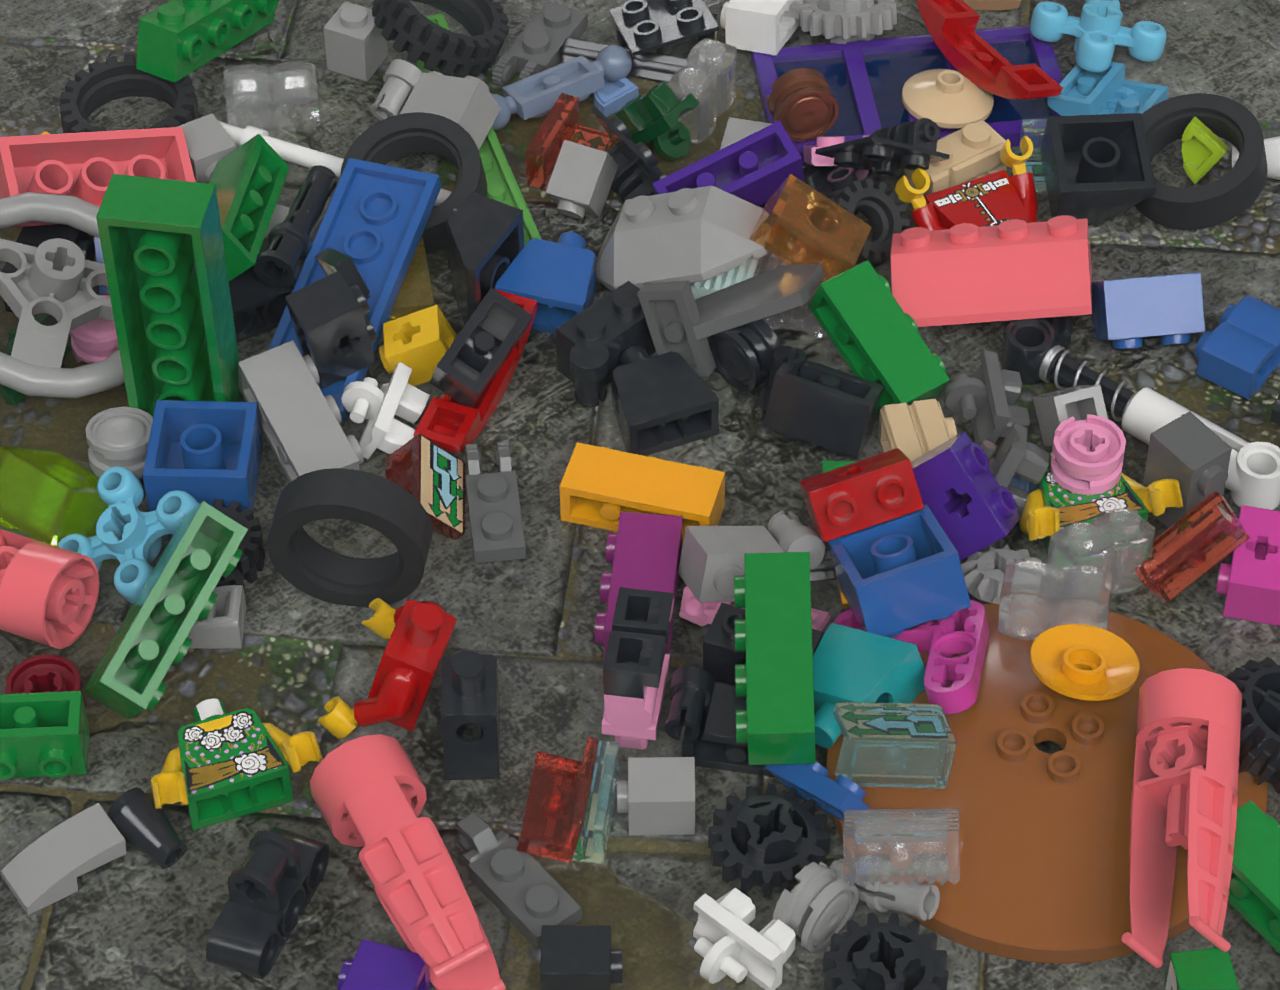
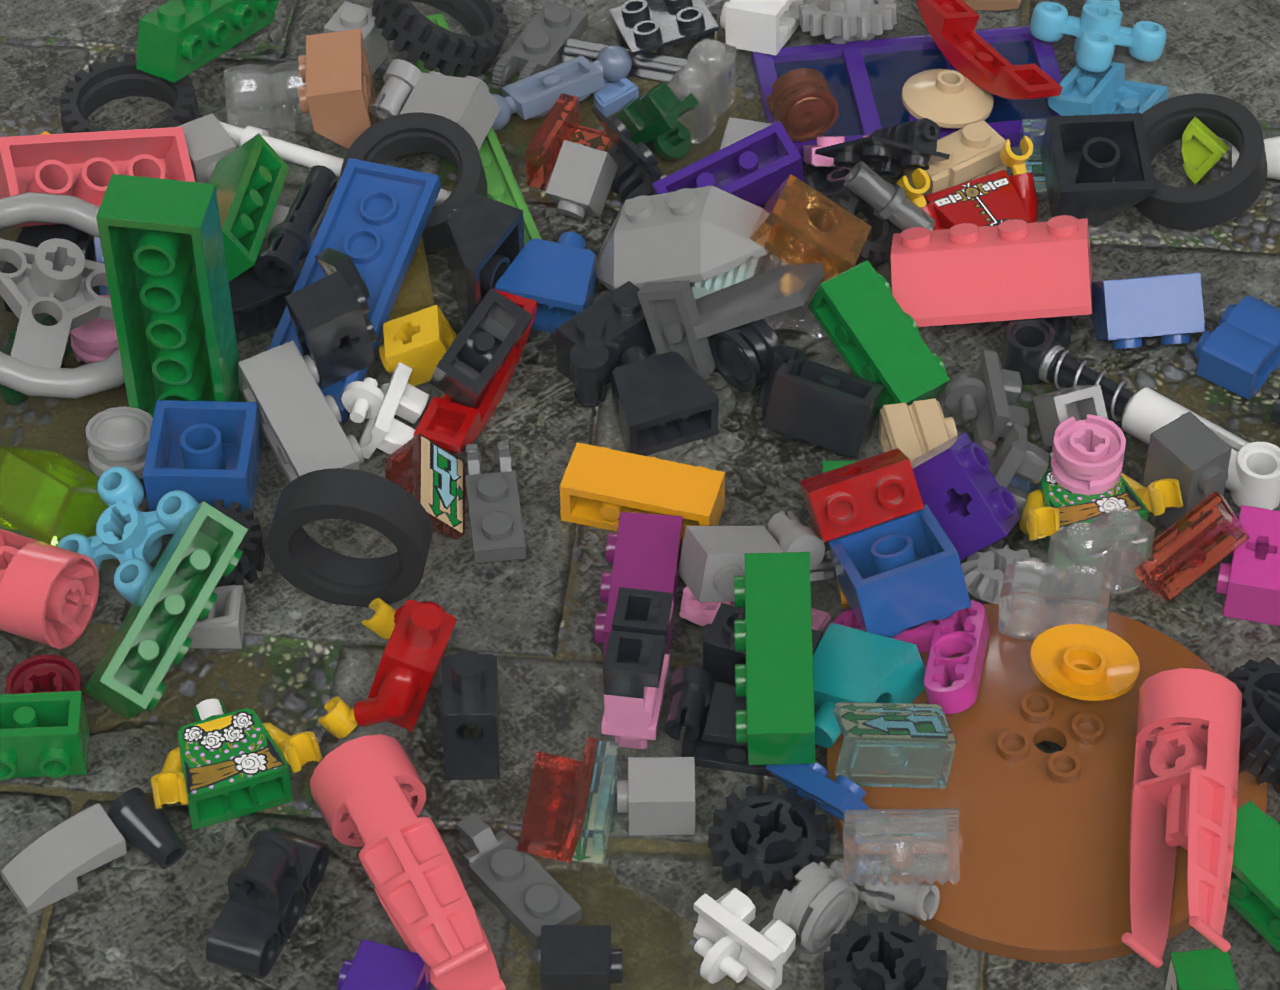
none -> nougat slope [298,28,377,149]
none -> dark grey pin [844,161,936,231]

